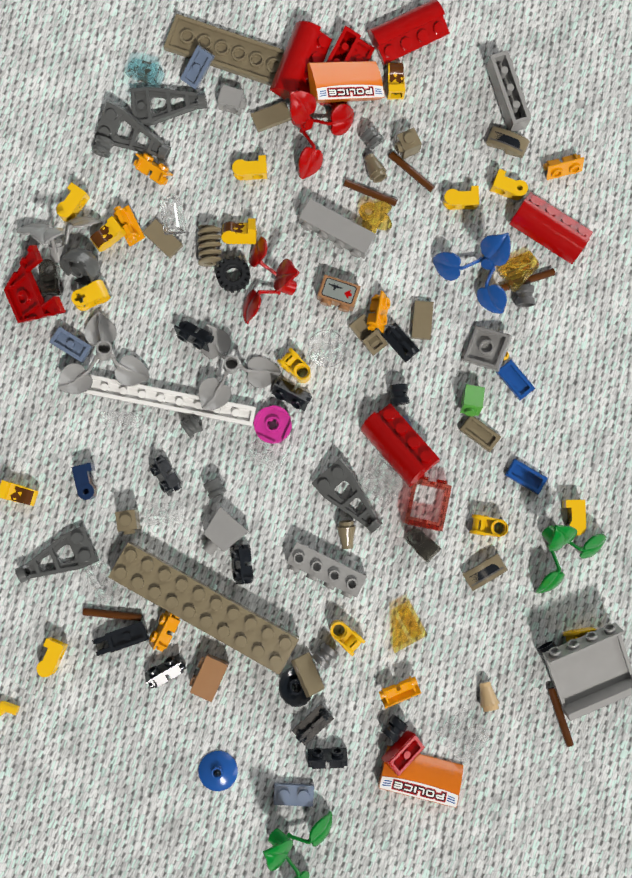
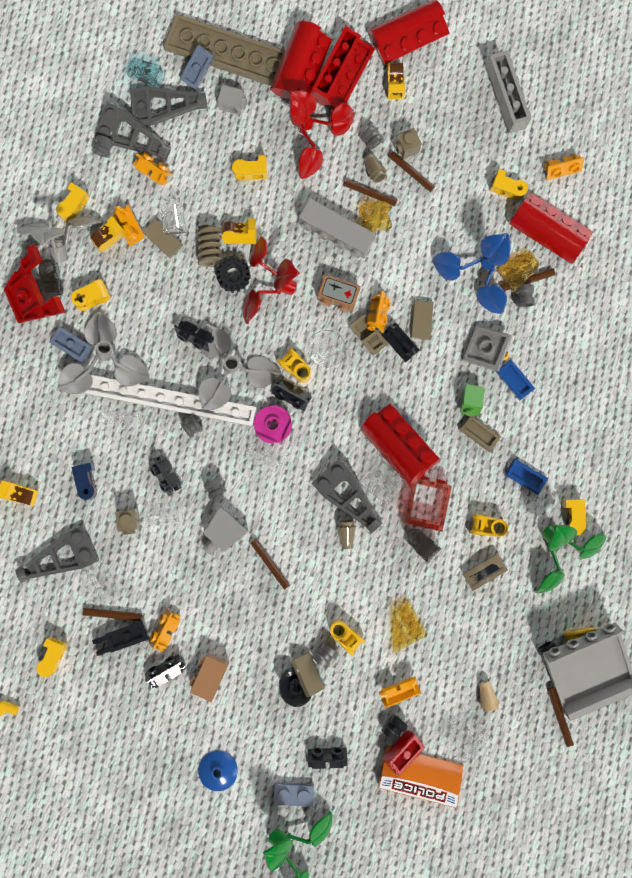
dark grey cylinder [59,248,99,285] -> none
dark tan brick [108,542,299,675] -> none
black hinge [231,544,254,584] -> none
dark tan tile [251,101,292,133] -> none
light grey brick [286,542,367,599] -> none
black hinge [292,704,334,745] -> none
orange slope [307,61,385,103] -> none
black wheel [389,384,410,406] -> none
yellow leg [442,186,479,210] -> none
dark tan slope [486,126,530,158] -> none
none -> reddish brown bar [250,539,290,590]

